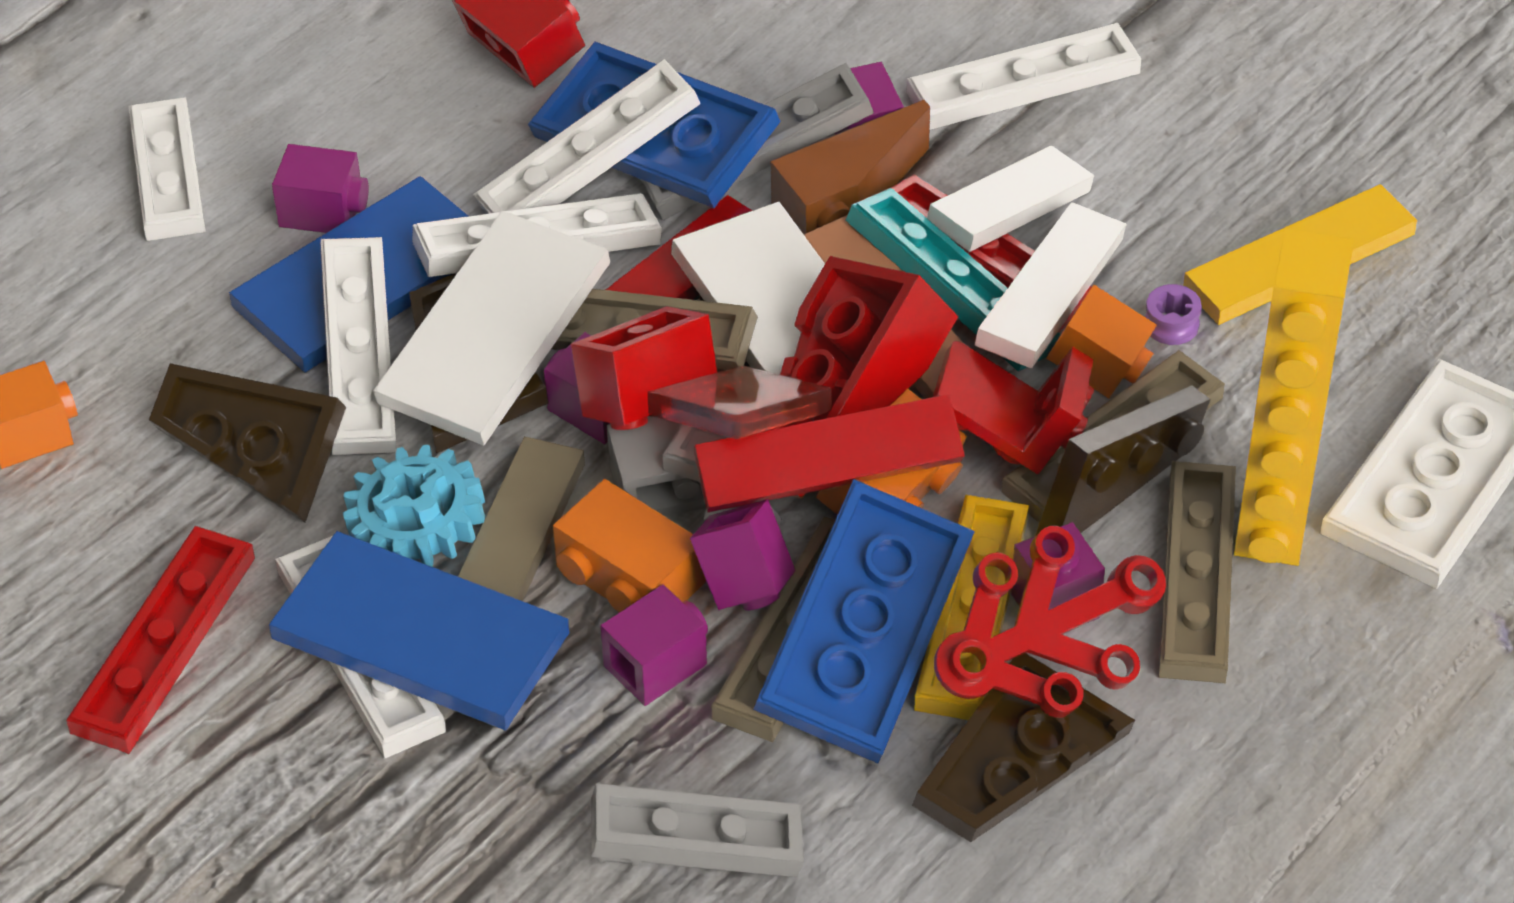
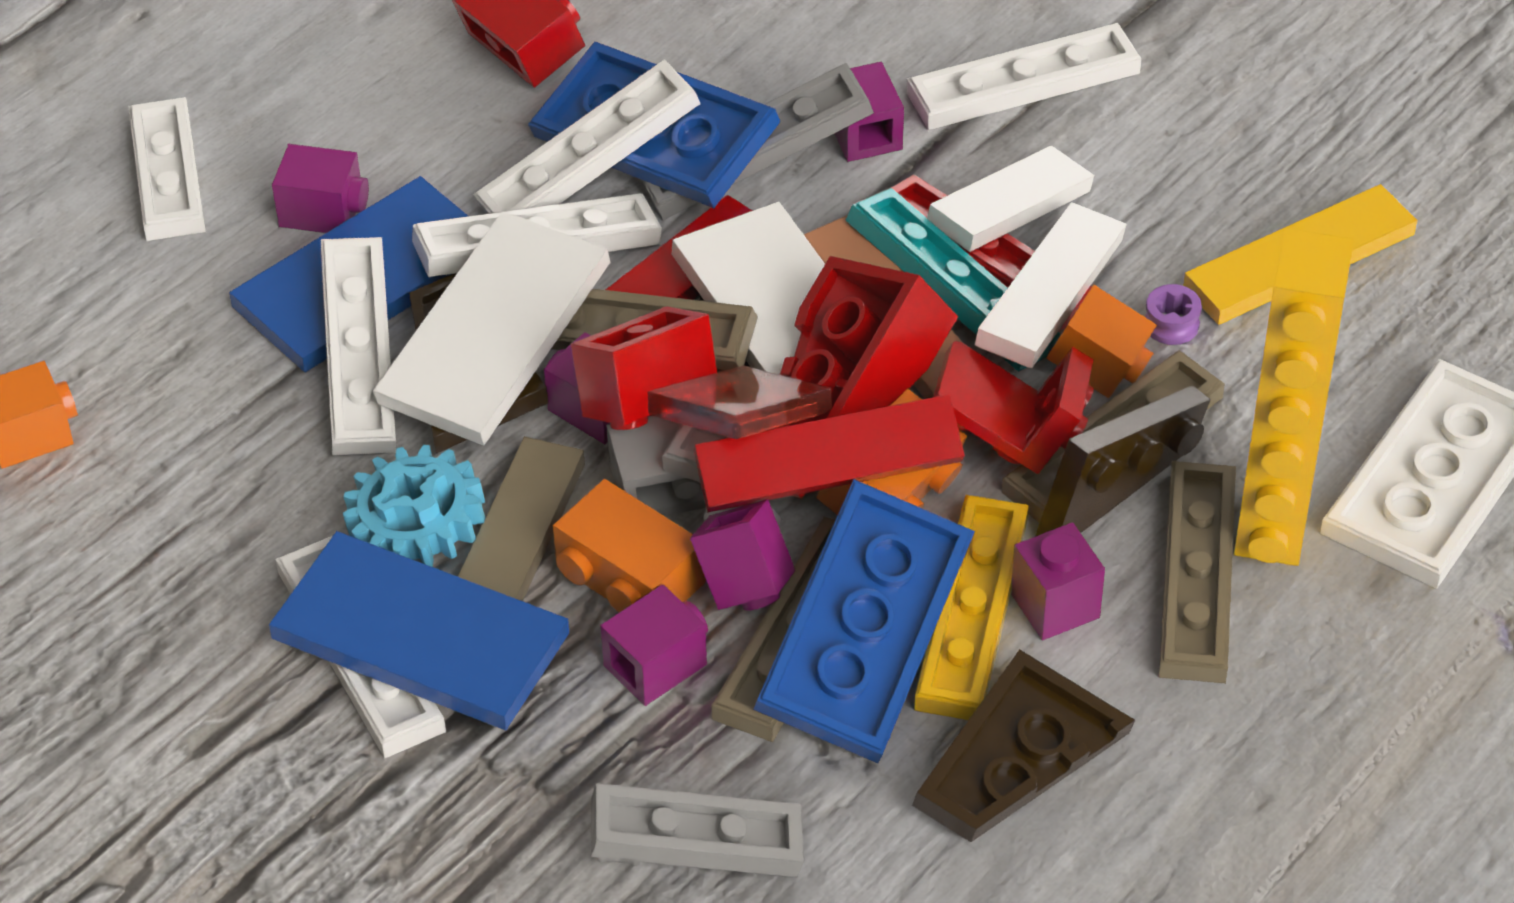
red tile [66,526,255,754] -> none
dark brown wing [149,363,346,523] -> none
dark orange slope [770,99,930,235] -> none
red plant [934,526,1166,718] -> none

